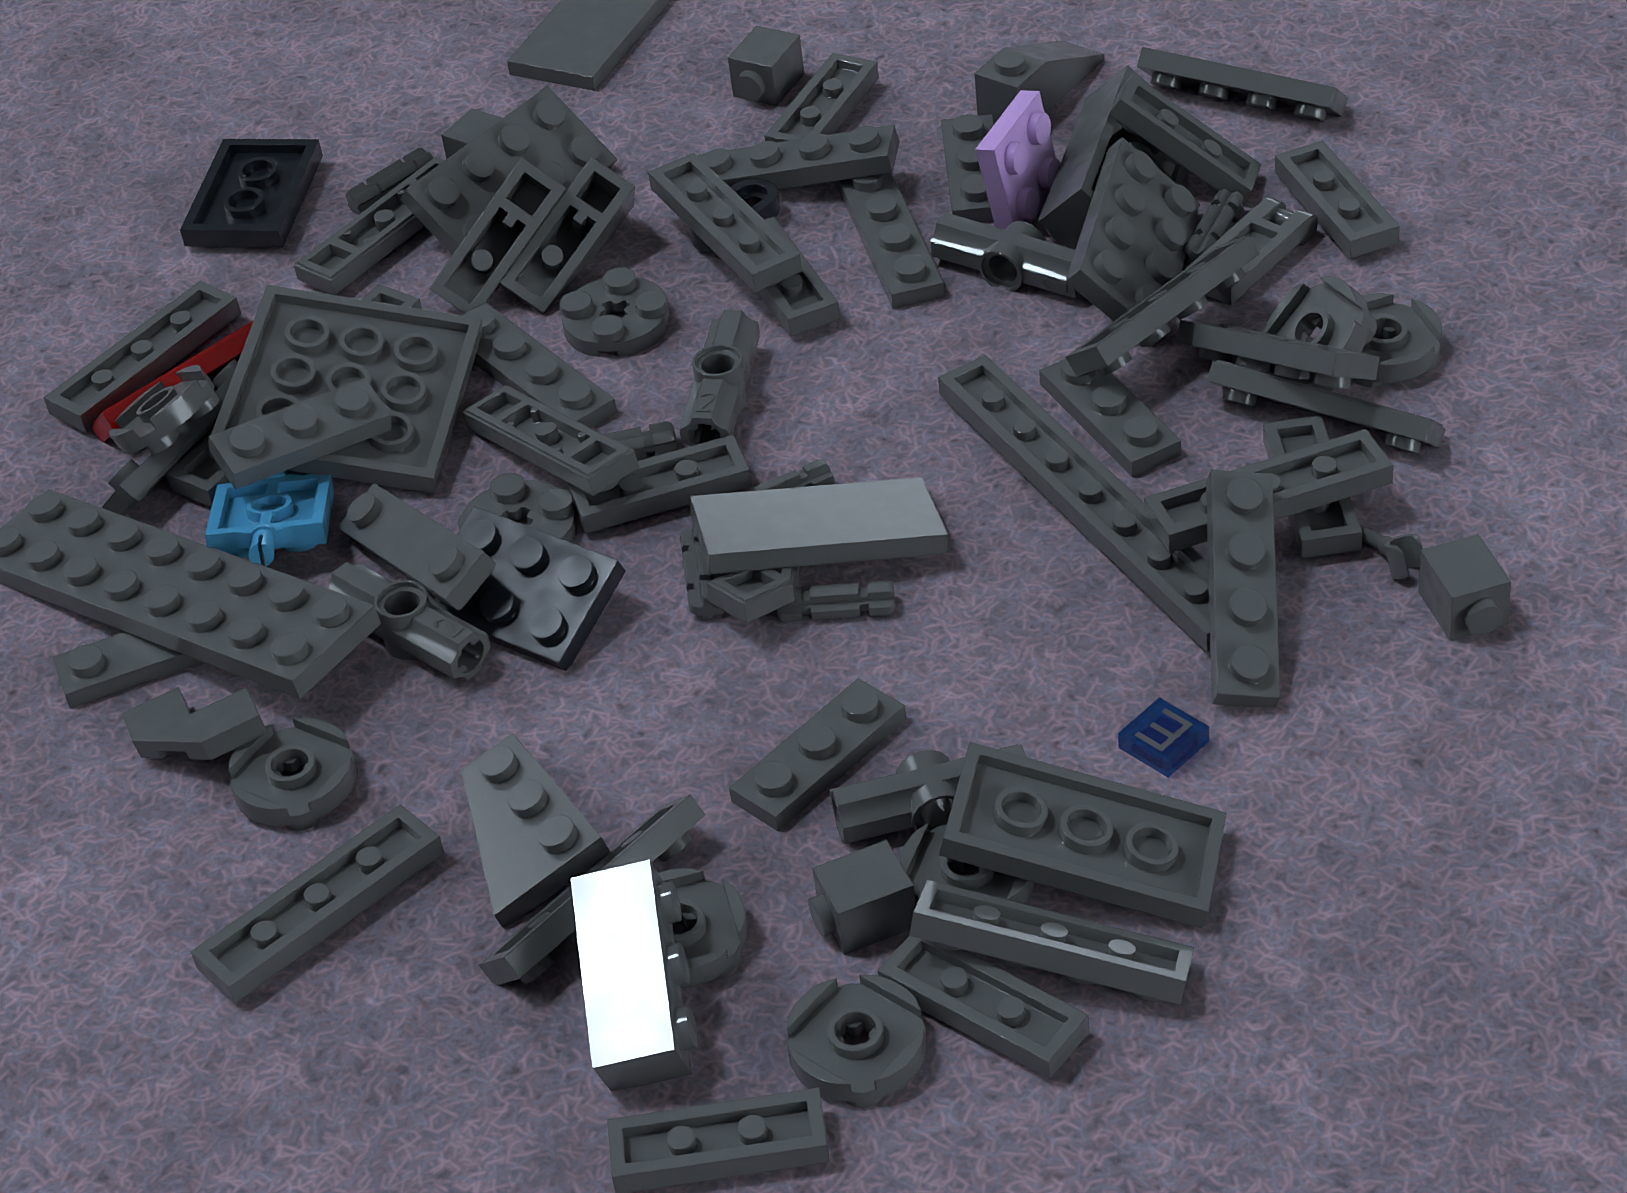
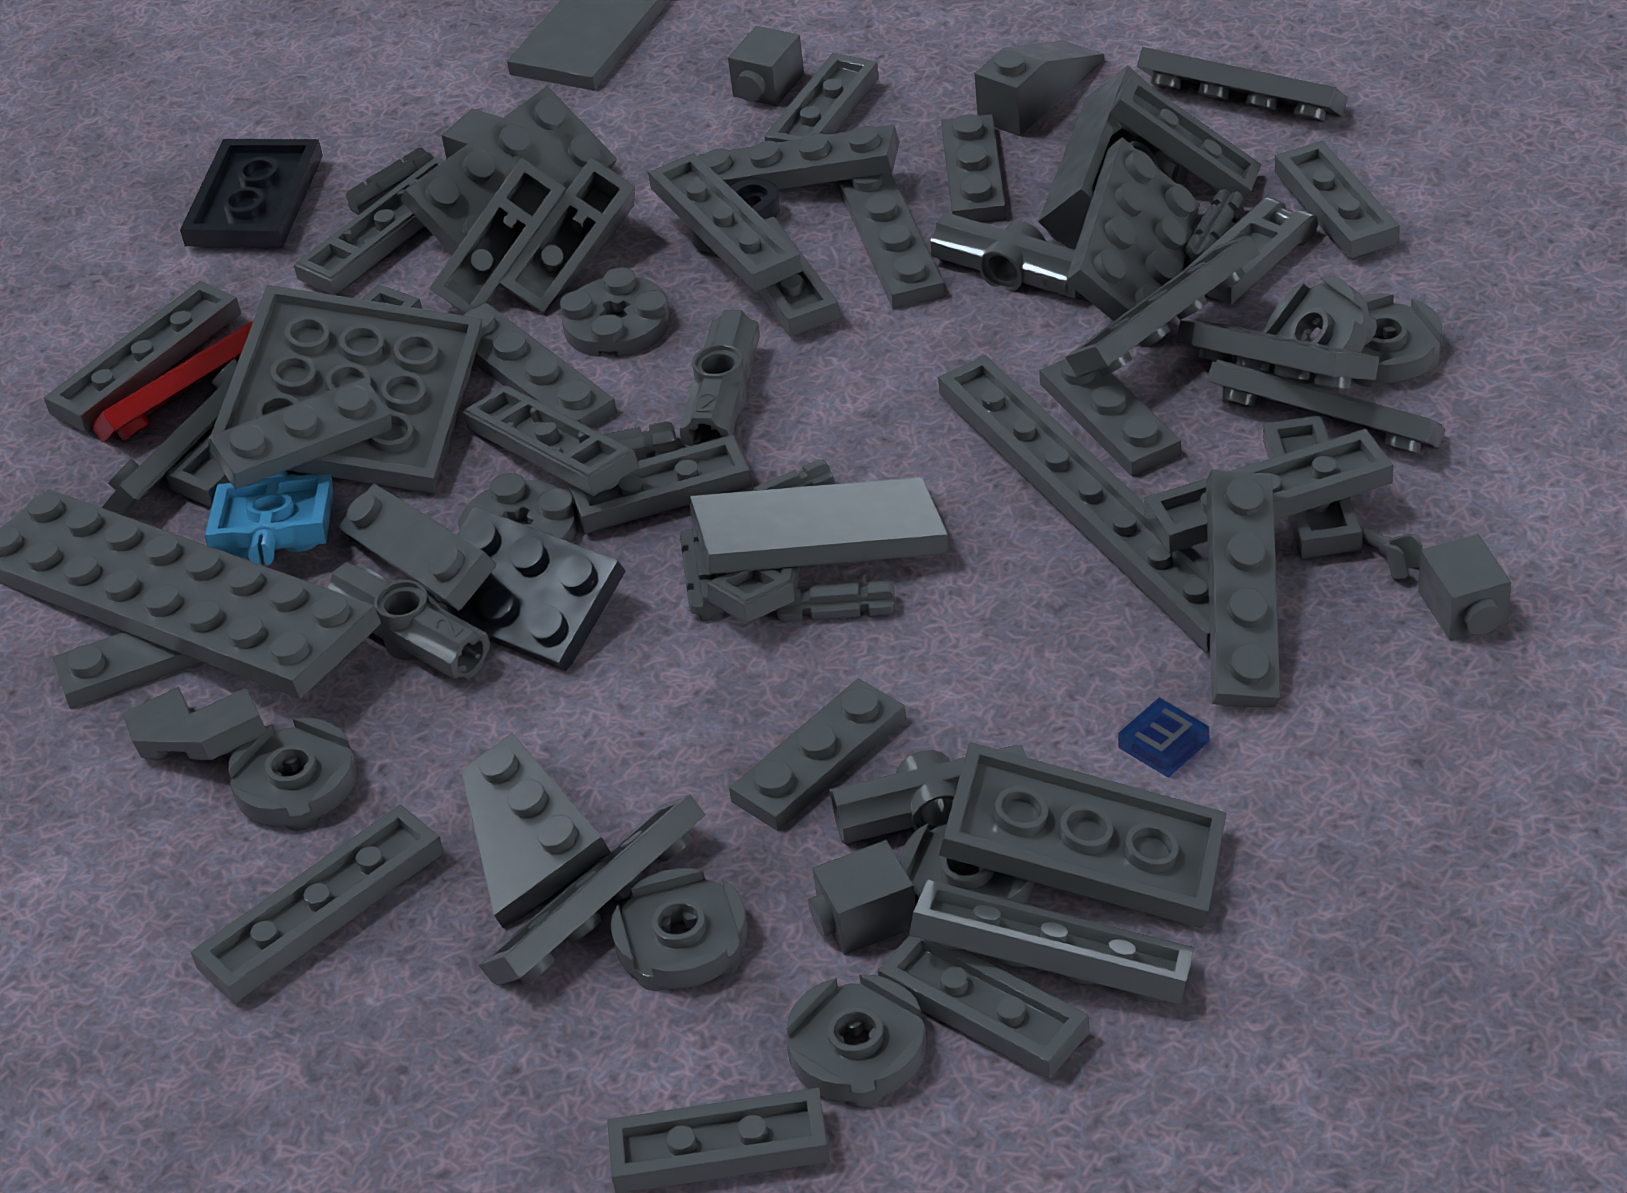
dark grey plate [108,365,220,455] -> none
brick [571,860,698,1091] -> none
lavender plate [975,90,1060,229] -> none

